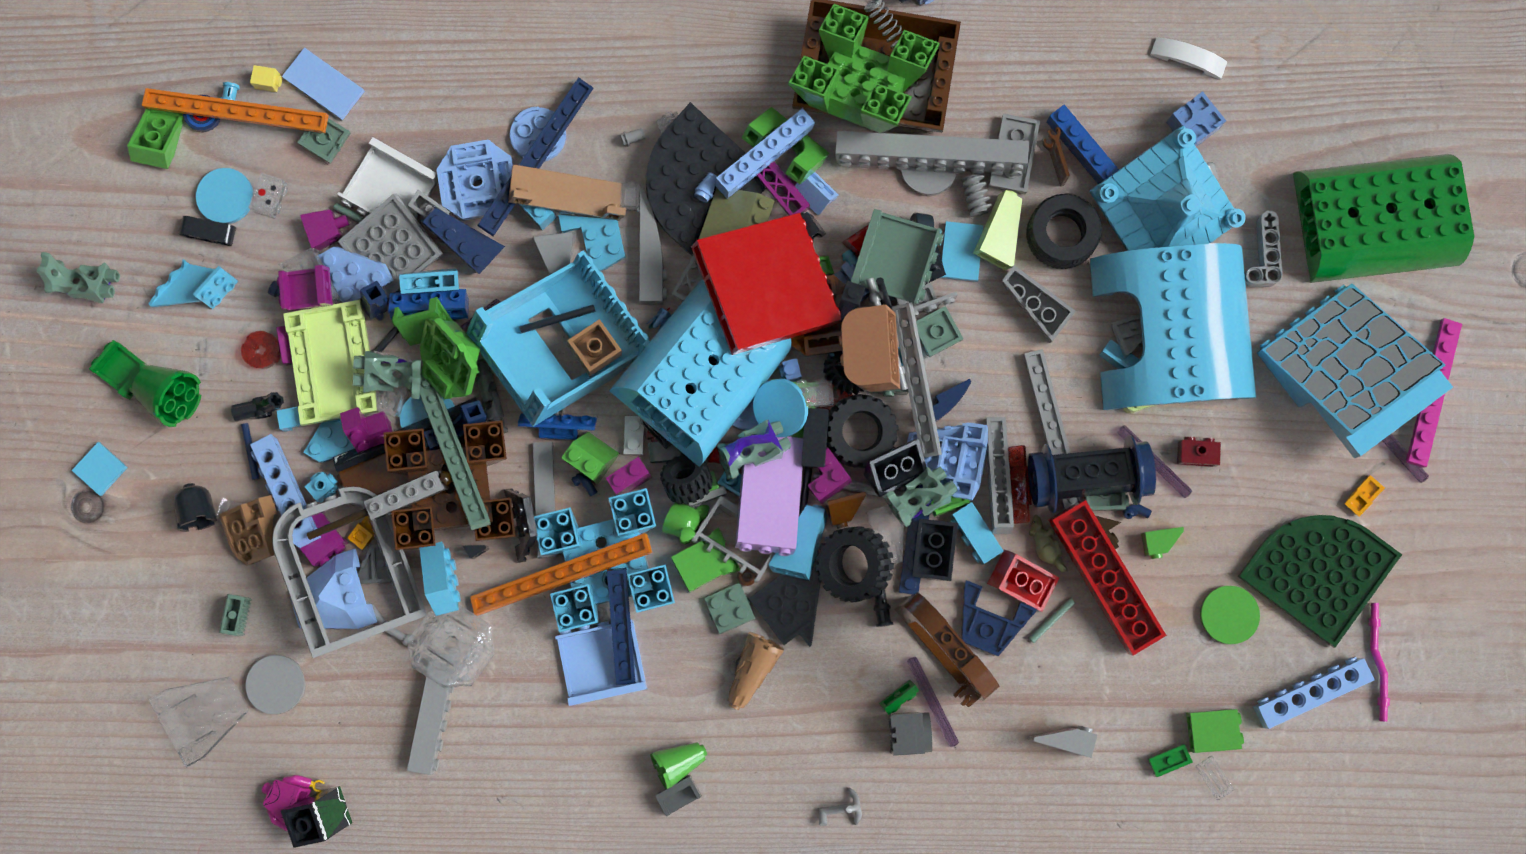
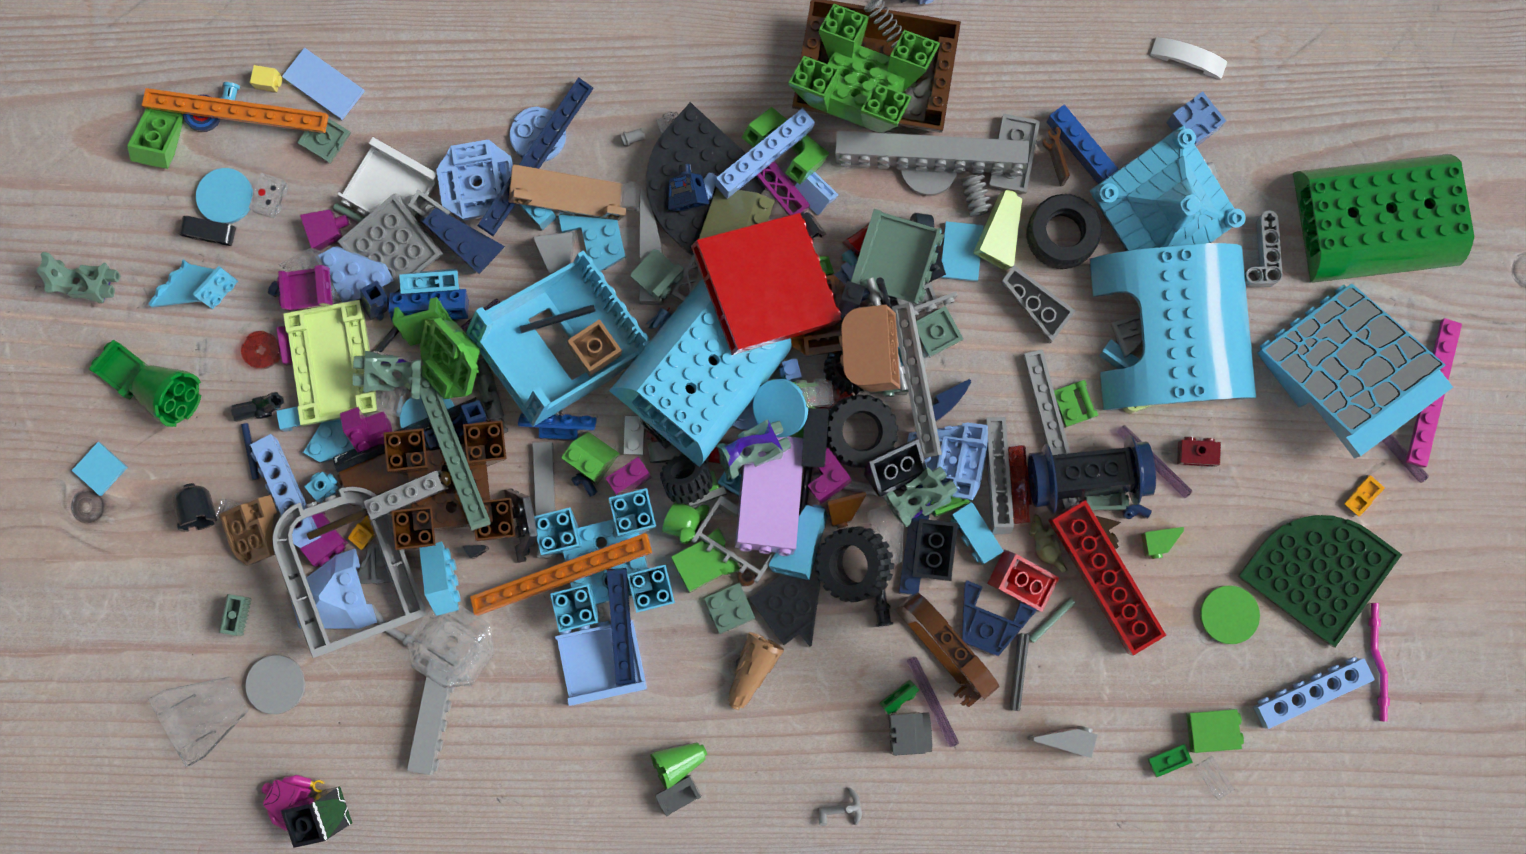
none -> sand green bracket [631,249,684,301]
none -> dark blue torso [668,164,709,212]
none -> dark grey axle [1010,633,1029,711]
none -> bright green plate [1054,380,1099,428]

